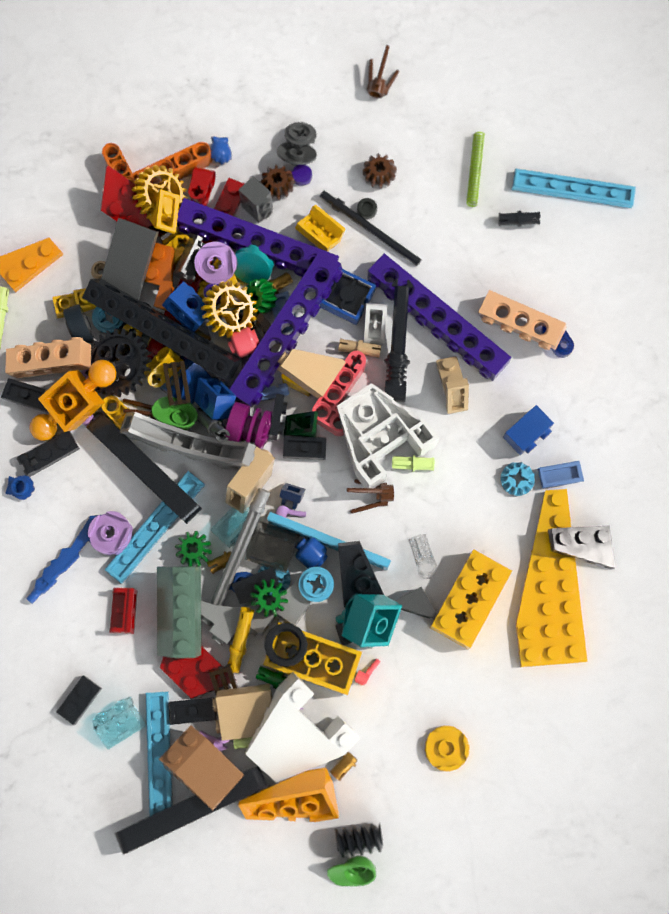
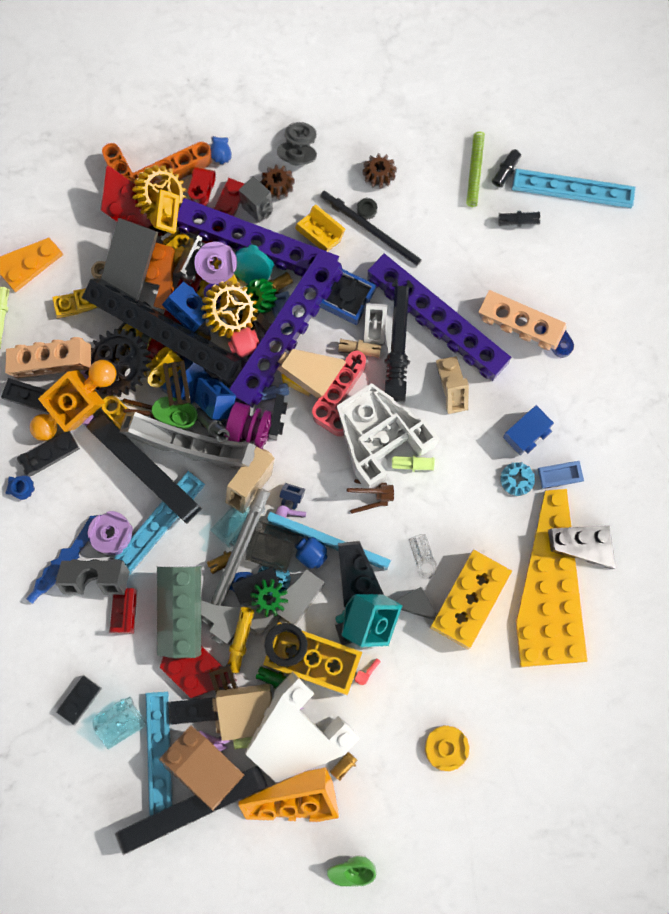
black wheel [63,304,94,343] -> none
medium azure gear [92,307,124,333] -> none
green gear [175,531,212,566] -> none
black plate [283,436,327,460] -> none
dark green slope [284,411,318,437] -> none
dark purple tile [292,164,312,186] -> none
medium azure gear [299,567,334,602] -> none
black piece [335,822,383,858] -> none
reddish brown plant [366,45,399,99] -> none
none -> dark grey arch [55,559,130,595]
none -> black axle [492,149,522,188]

